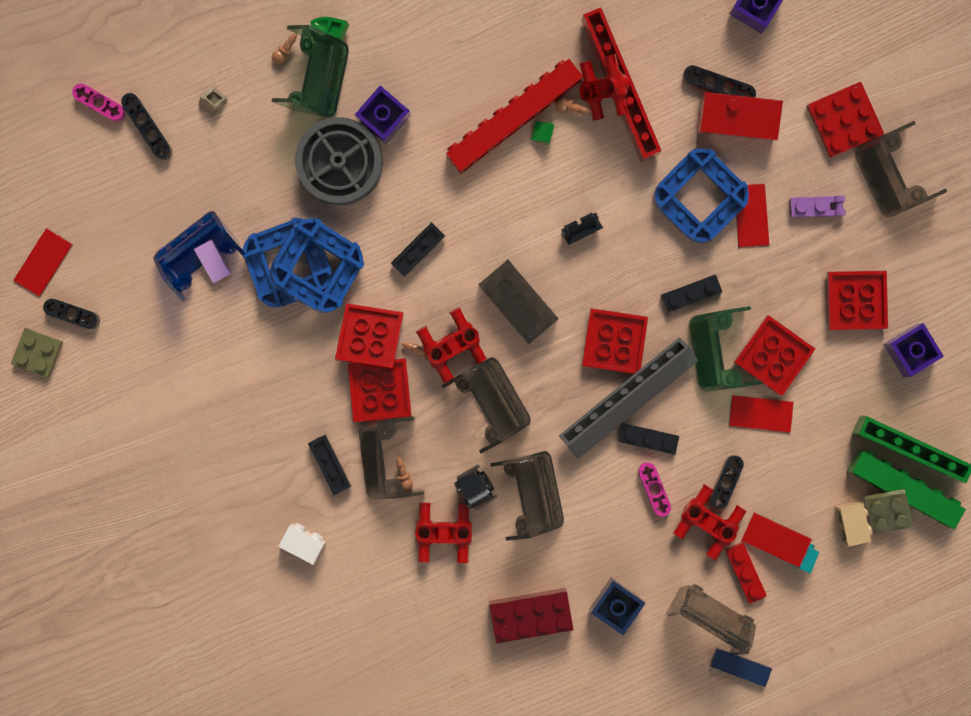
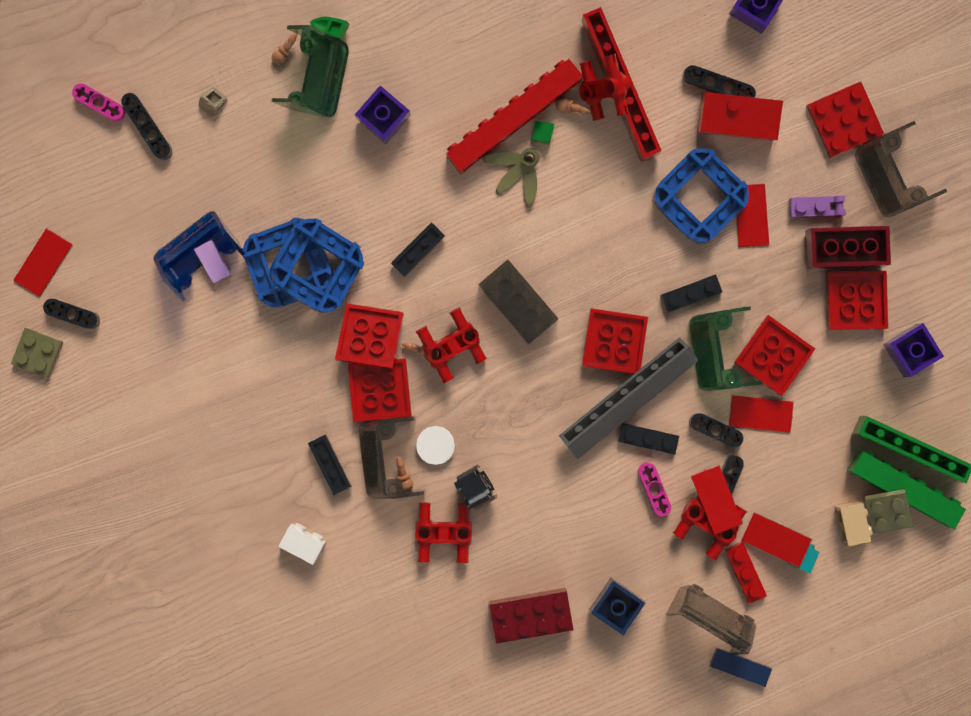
dark grey wheel [295,117,383,206] -> none
clear smoke windscreen [442,357,531,454] -> none
clear smoke windscreen [490,451,564,541] -> none
black hinge [561,212,603,245] -> none
none -> white tile [416,426,455,465]
none -> olive plant [483,148,540,205]
none -> black beam [689,413,744,447]
none -> red piece [691,465,743,535]
none -> dark red brick [805,226,891,269]

